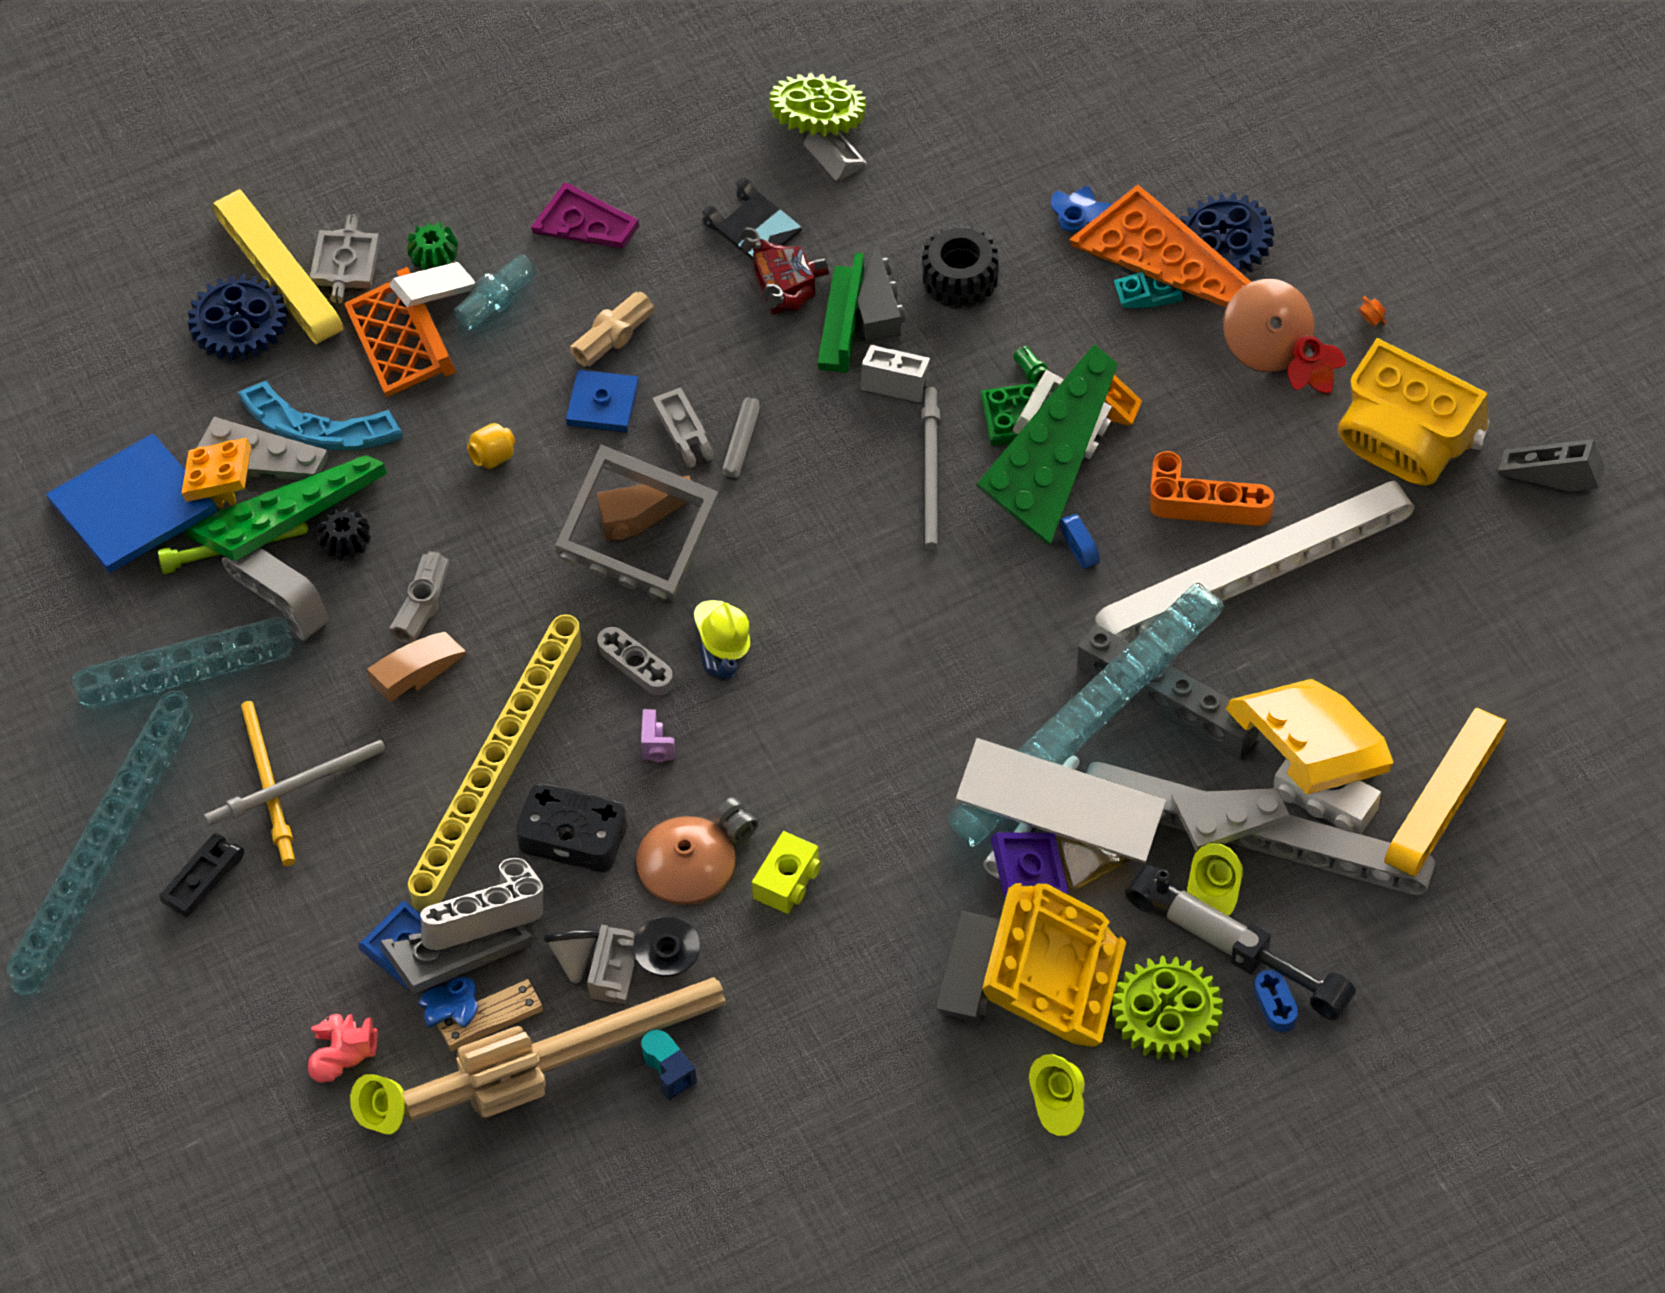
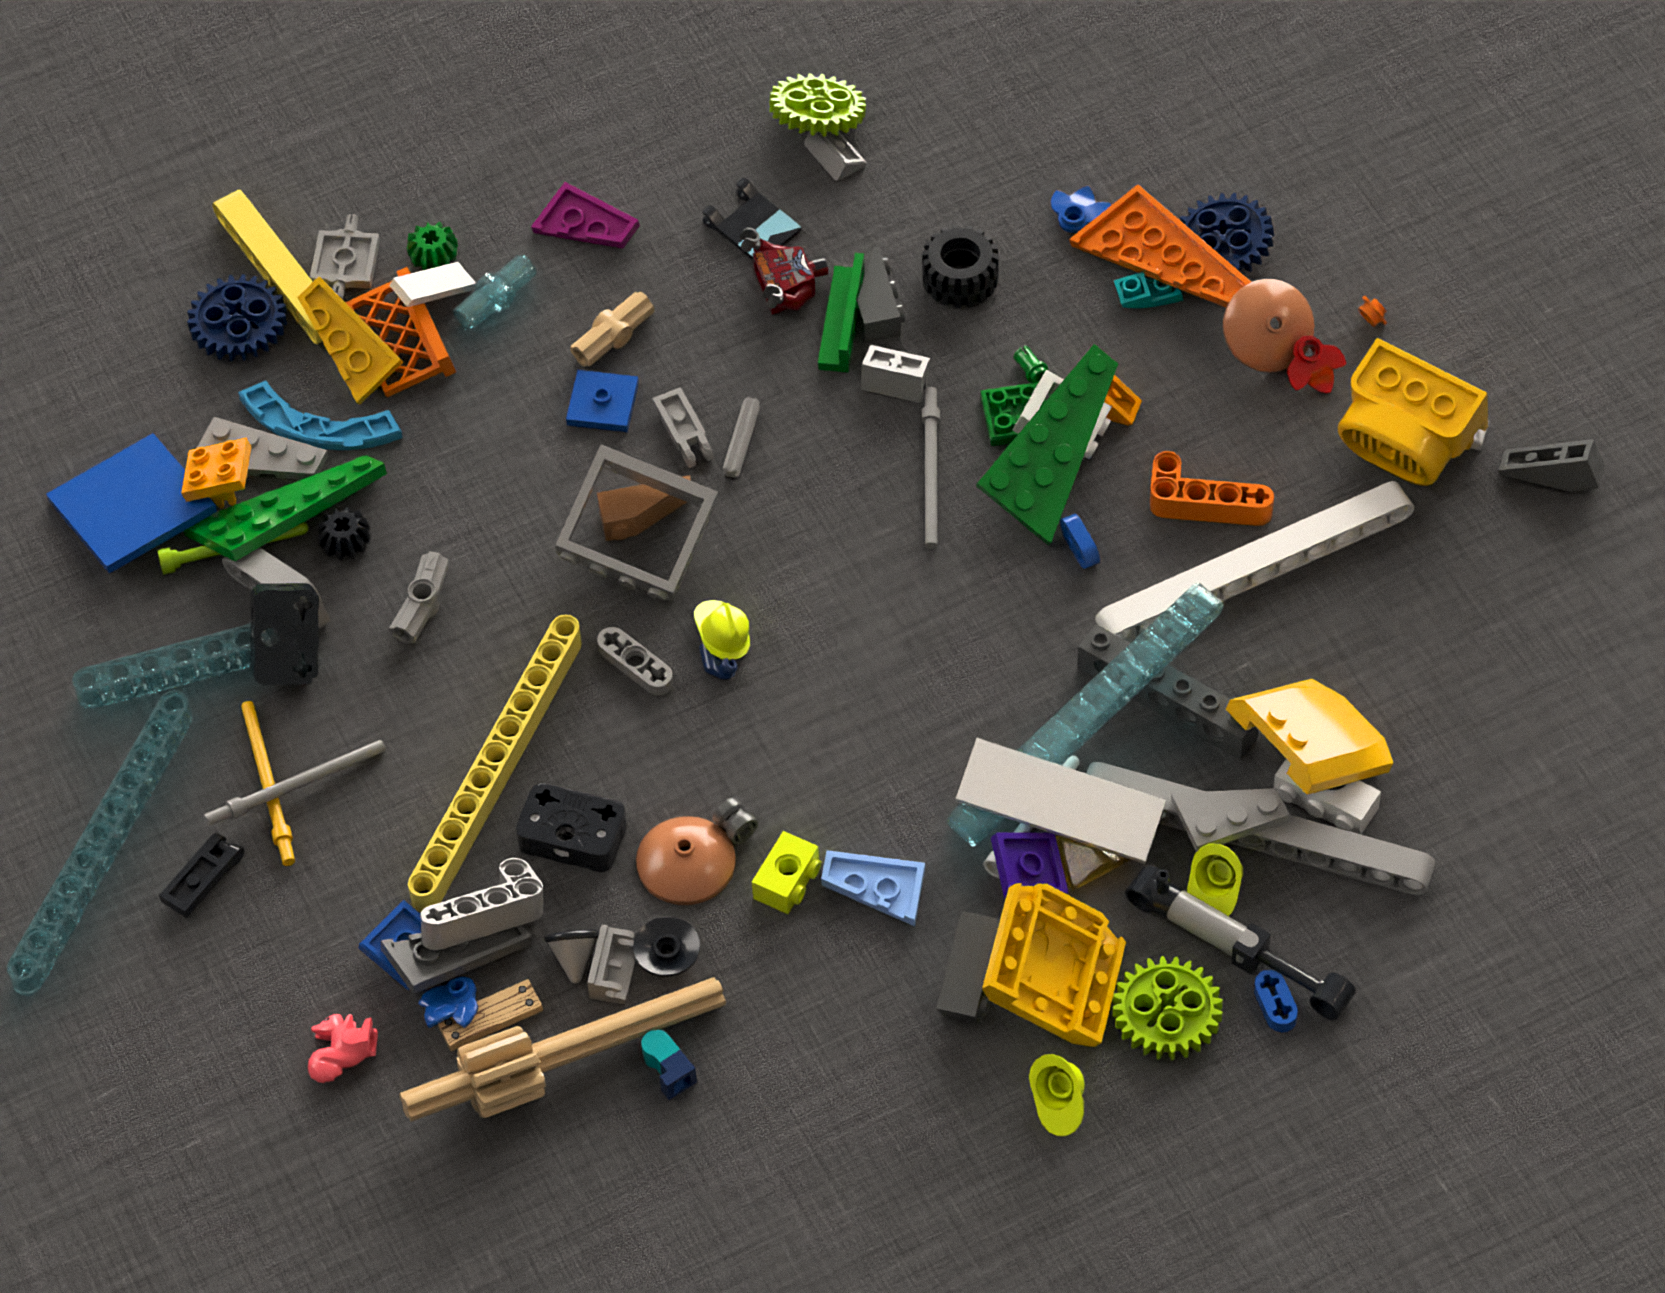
neon yellow piece [350,1074,405,1134] -> none
medium nougat slope [367,632,466,703] -> none
yellow head [467,423,515,469] -> none
lavender bracket [641,709,675,762] -> none
yellow beam [1384,708,1507,877] -> none
none -> black axle [250,583,319,685]
none -> yellow wing [297,276,403,405]
none -> light blue wing [821,850,925,926]

